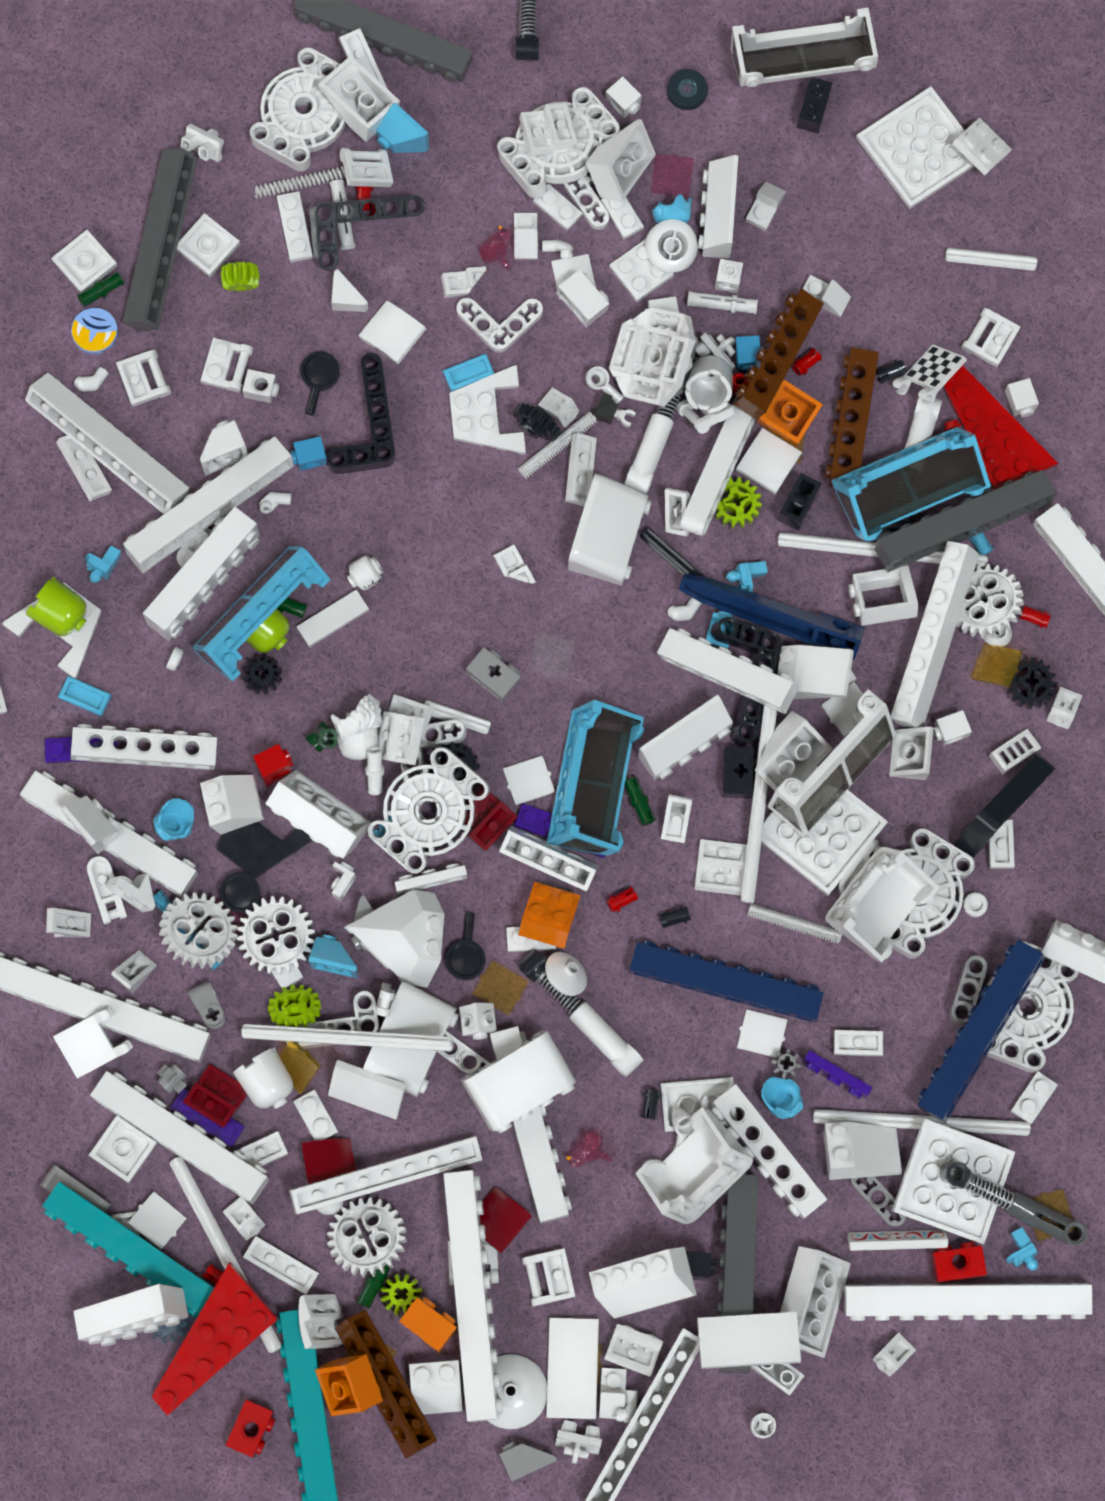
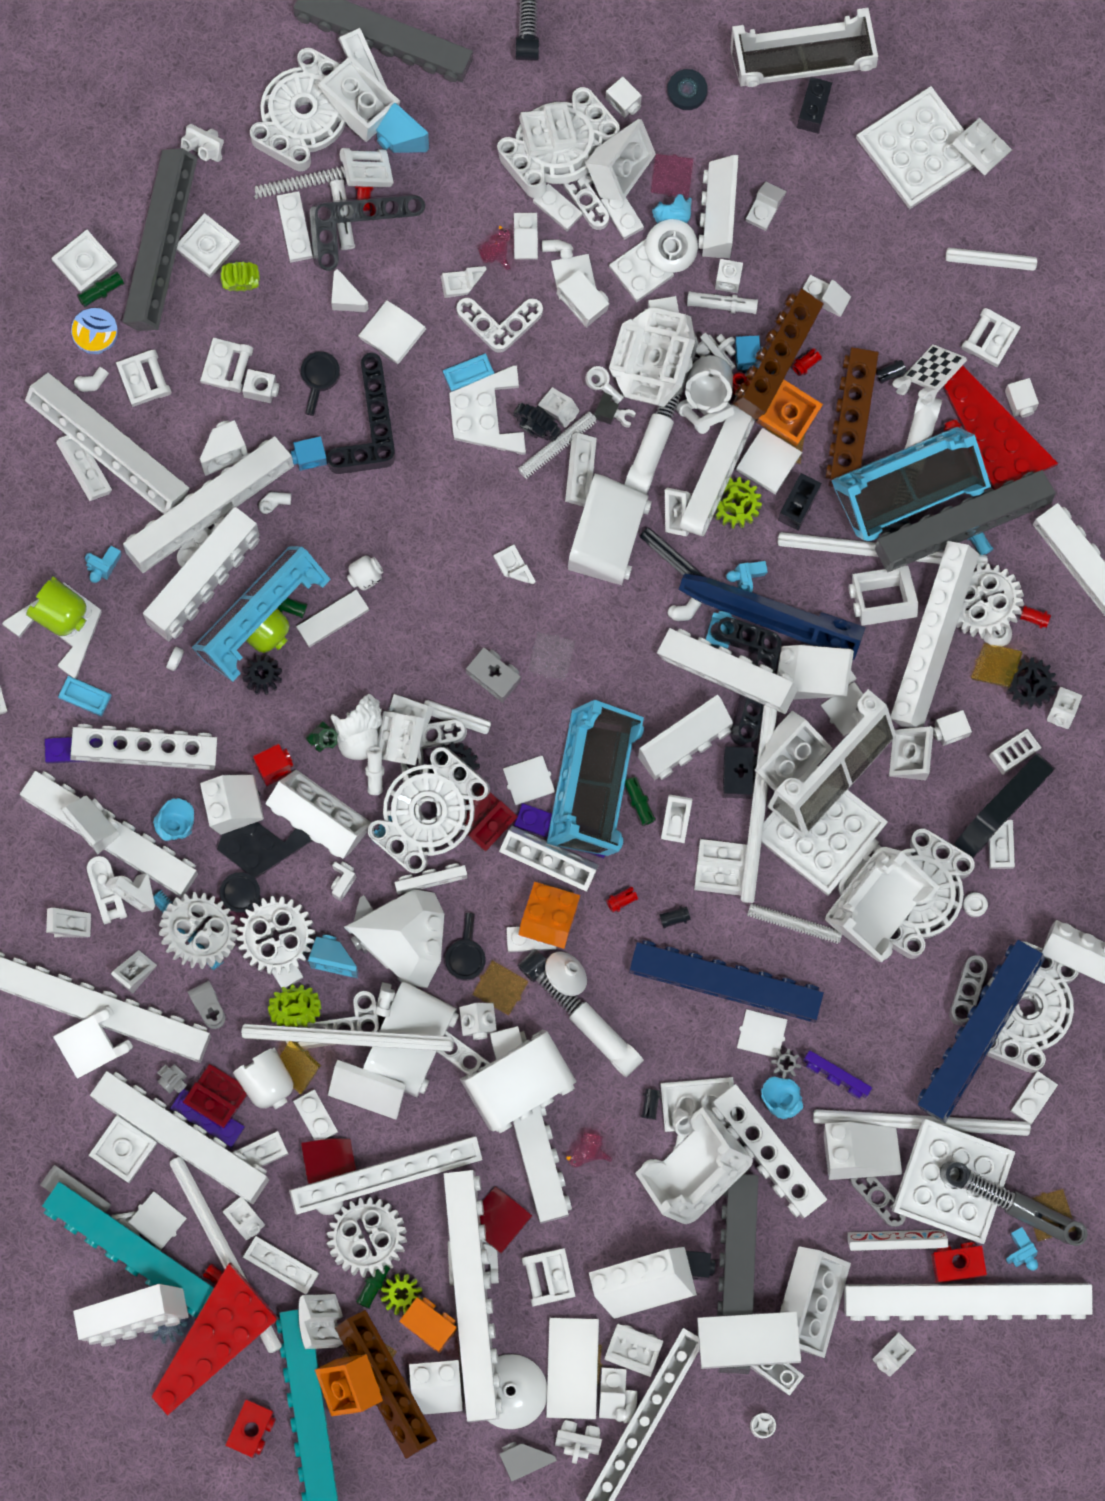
white plate [834,1030,883,1057] -> none

